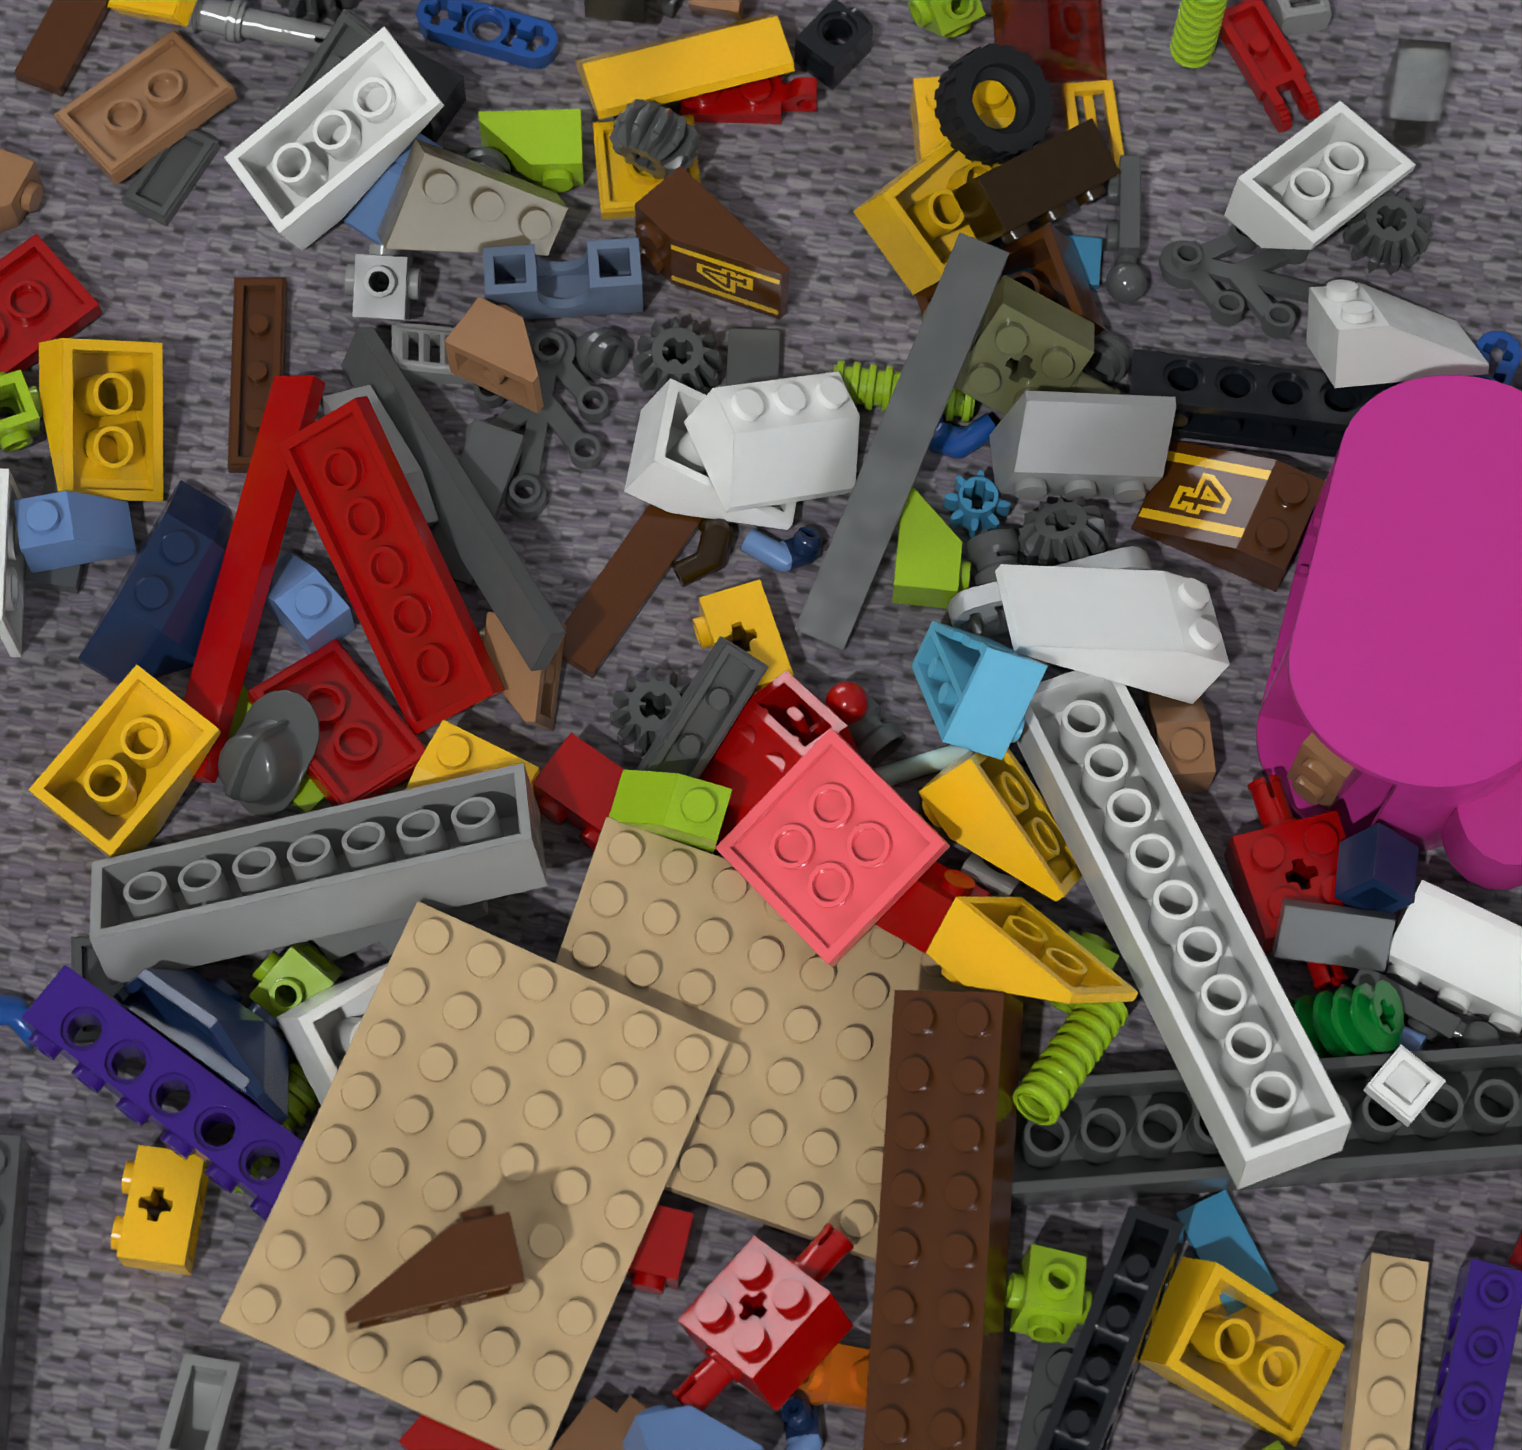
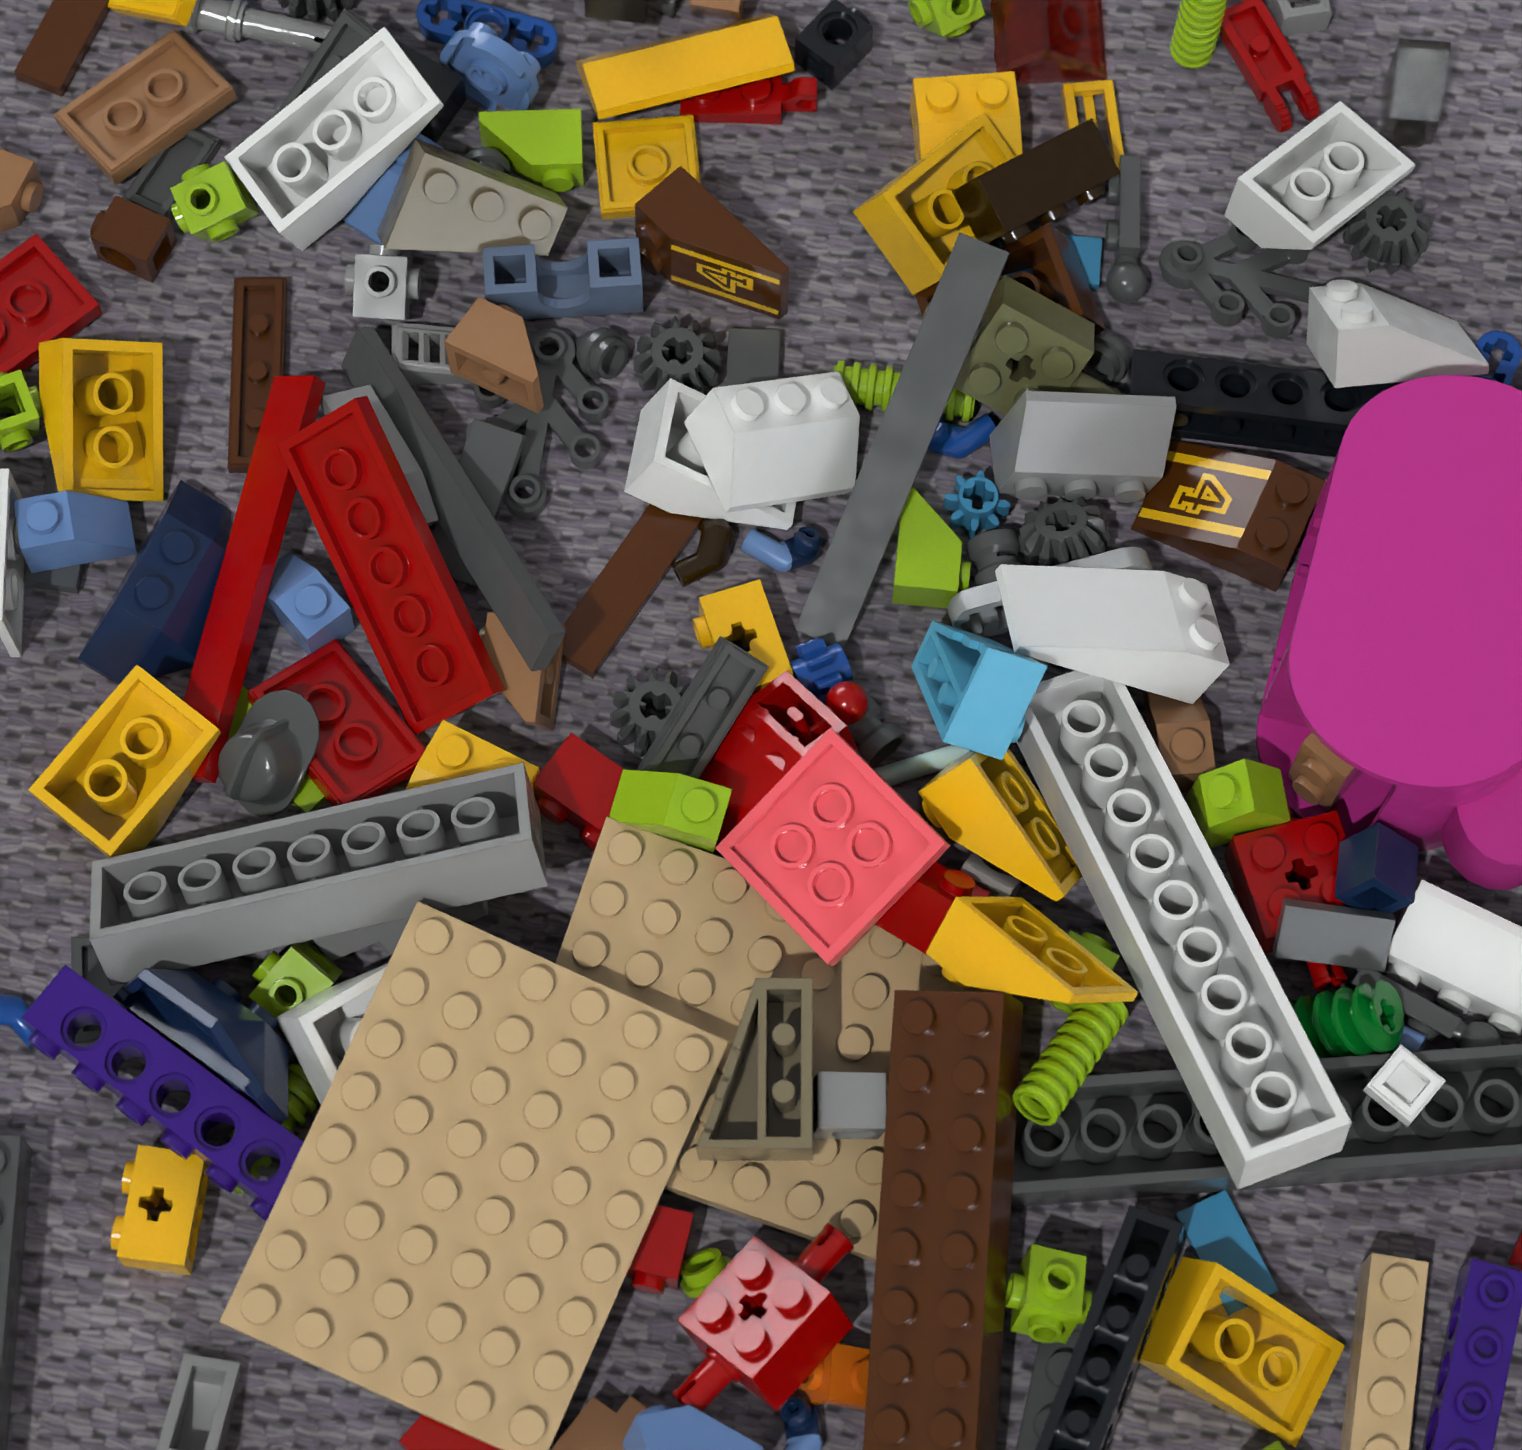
reddish brown slope [344,1205,525,1333] -> none
dark grey gear [609,99,701,179] -> none
black tyre [934,43,1054,166] -> none
none -> reddish brown brick [90,196,177,283]
none -> lime brick [170,161,259,243]
none -> medium blue plate [440,22,541,111]
none -> lime plate [680,1248,732,1298]
none -> dark tan wedge [696,978,814,1161]
none -> blue gear [789,638,853,705]
none -> light grey brick [813,1071,888,1140]
none -> lime slope [1185,758,1291,849]

